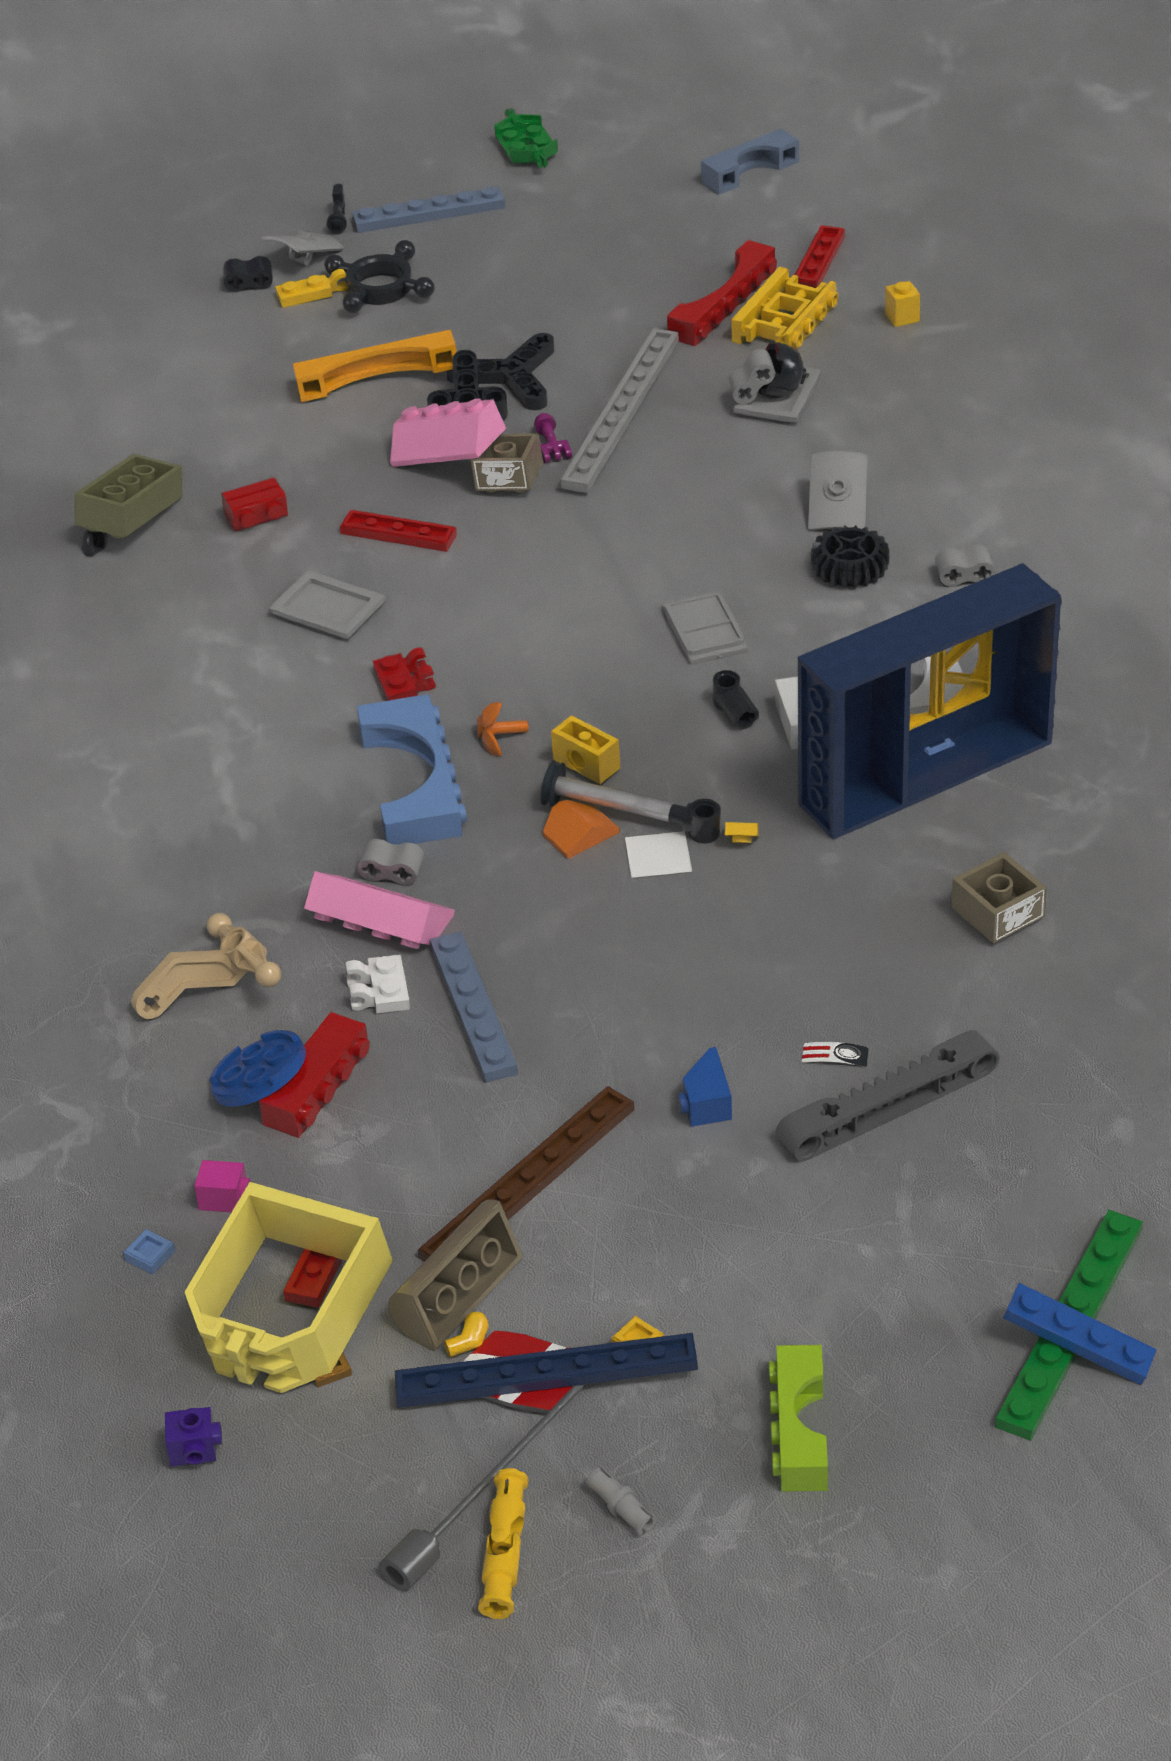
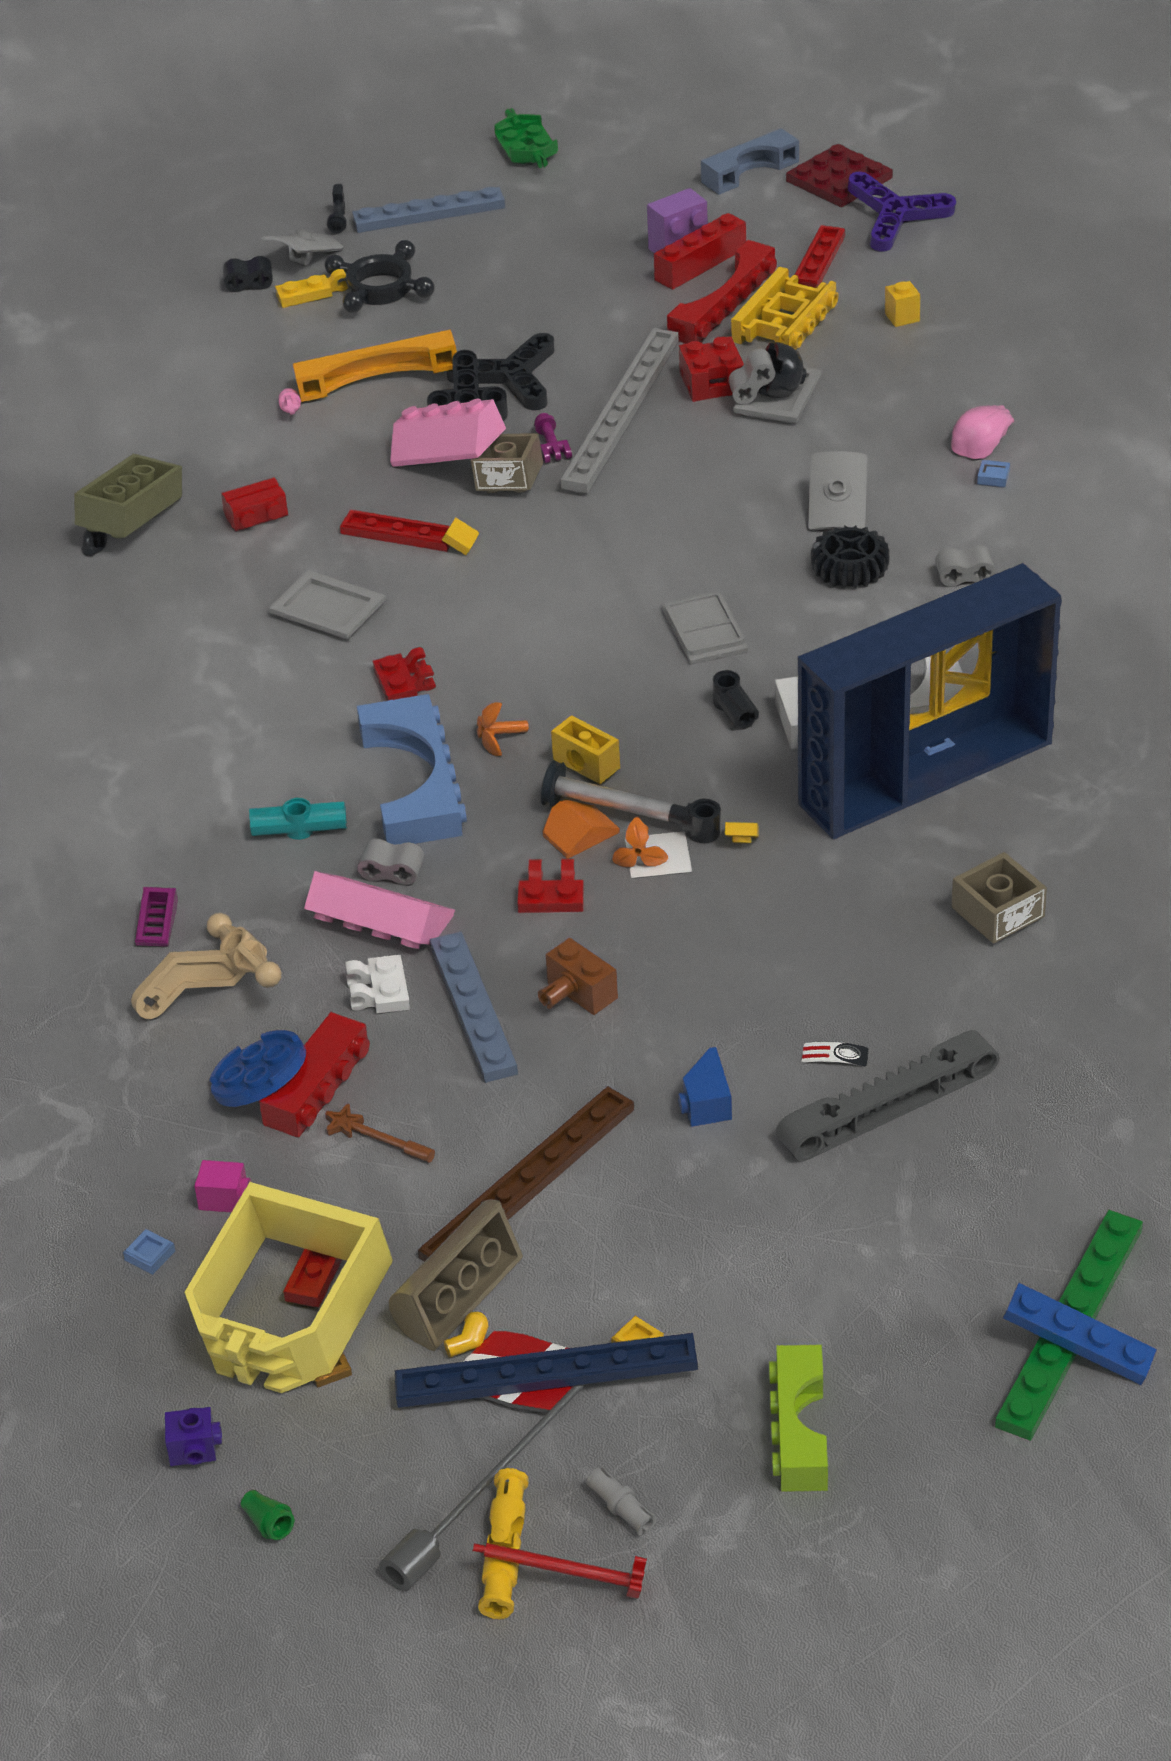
none -> magenta slope [135,887,178,947]
none -> green cone [240,1490,295,1540]
none -> teal piece [249,797,347,840]
none -> bright pink axle [278,388,301,415]
none -> dark orange piece [325,1104,435,1163]
none -> yellow tile [442,517,480,555]
none -> red piece [472,1543,647,1599]
none -> red plate [518,859,584,913]
none -> dark orange brick [538,937,618,1015]
none -> orange plant [612,816,668,867]
none -> medium lavender brick [647,188,708,253]
none -> red brick [654,213,746,290]
none -> red piece [679,336,744,402]
none -> dark red plate [786,144,893,208]
none -> dark purple piece [847,172,957,252]
none -> bright pink hair [951,405,1014,459]
none -> medium blue tile [977,460,1010,487]

